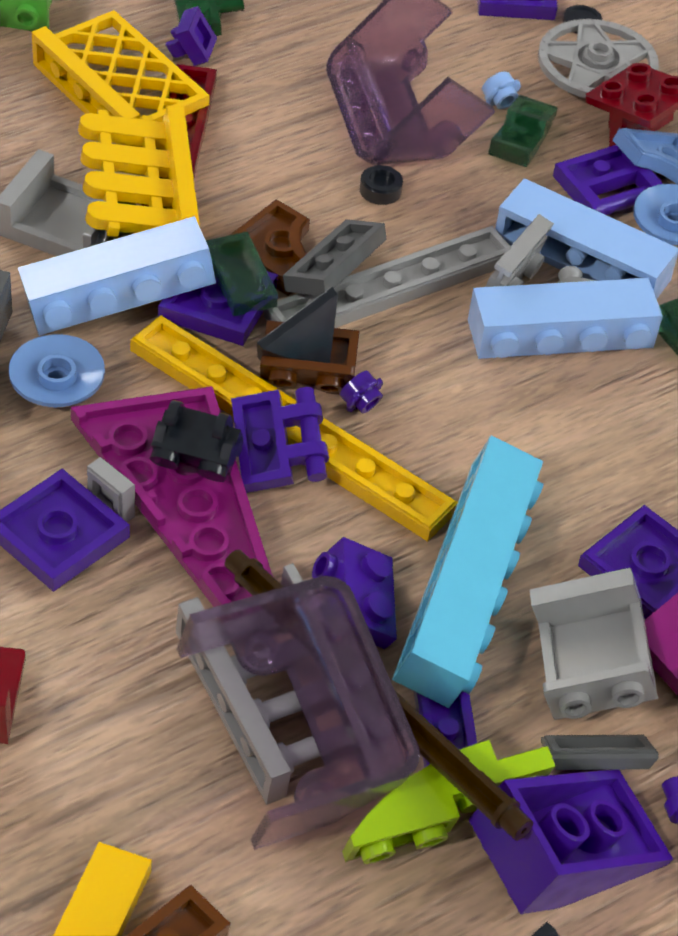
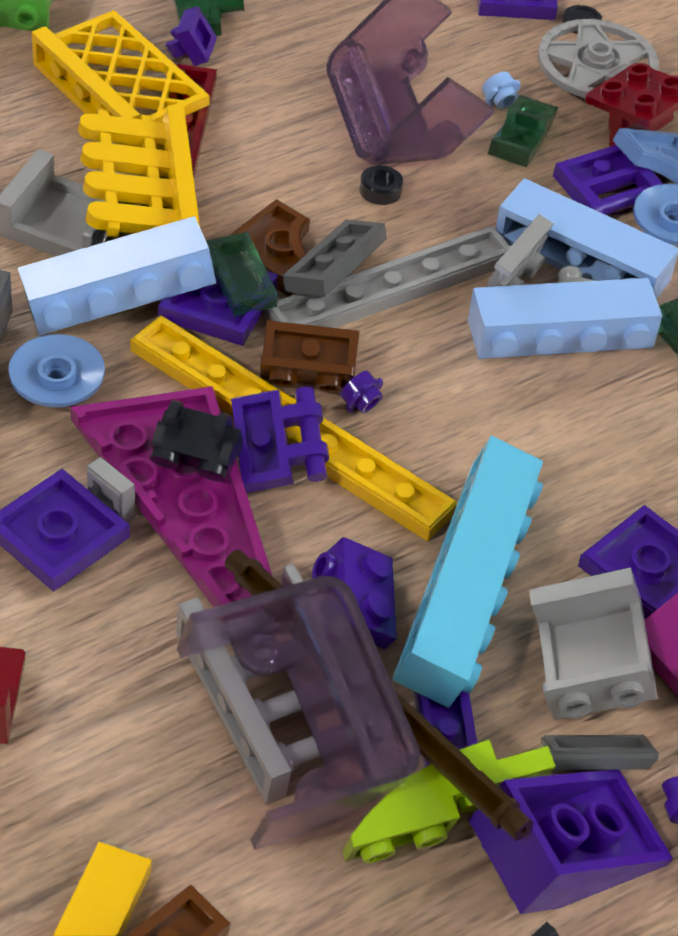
black slope [257,287,338,363] -> none

